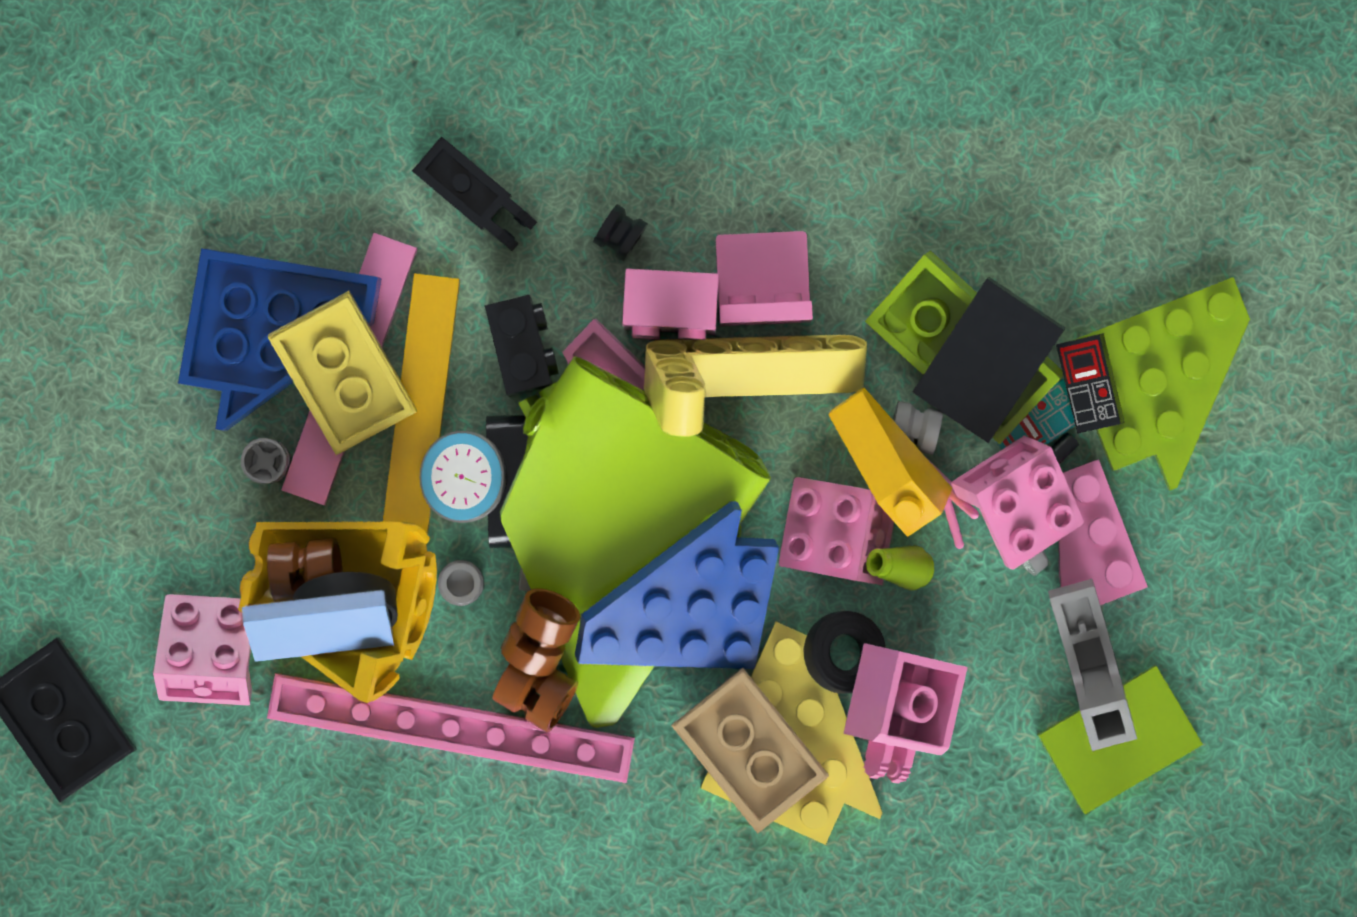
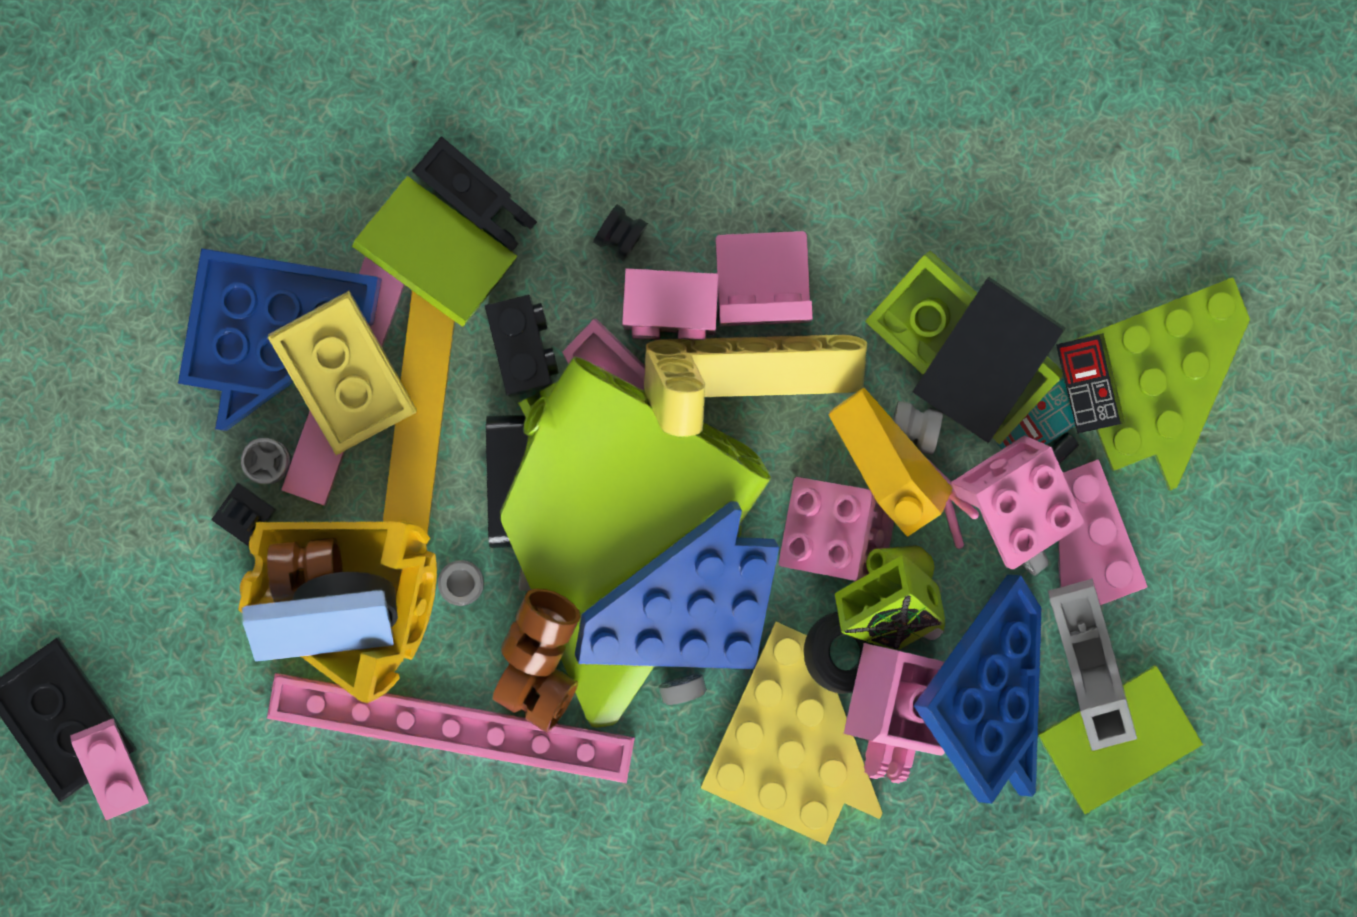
bright pink bracket [153,594,252,705] -> none
piece [420,431,507,523] -> none
tan tile [671,668,829,834] -> none
none -> bright pink plate [70,718,149,820]
none -> black tile [211,483,276,546]
none -> lime tile [352,176,517,327]
none -> light grey tile [659,674,707,705]
none -> lime torso [835,555,946,650]
none -> blue wing [914,574,1042,804]

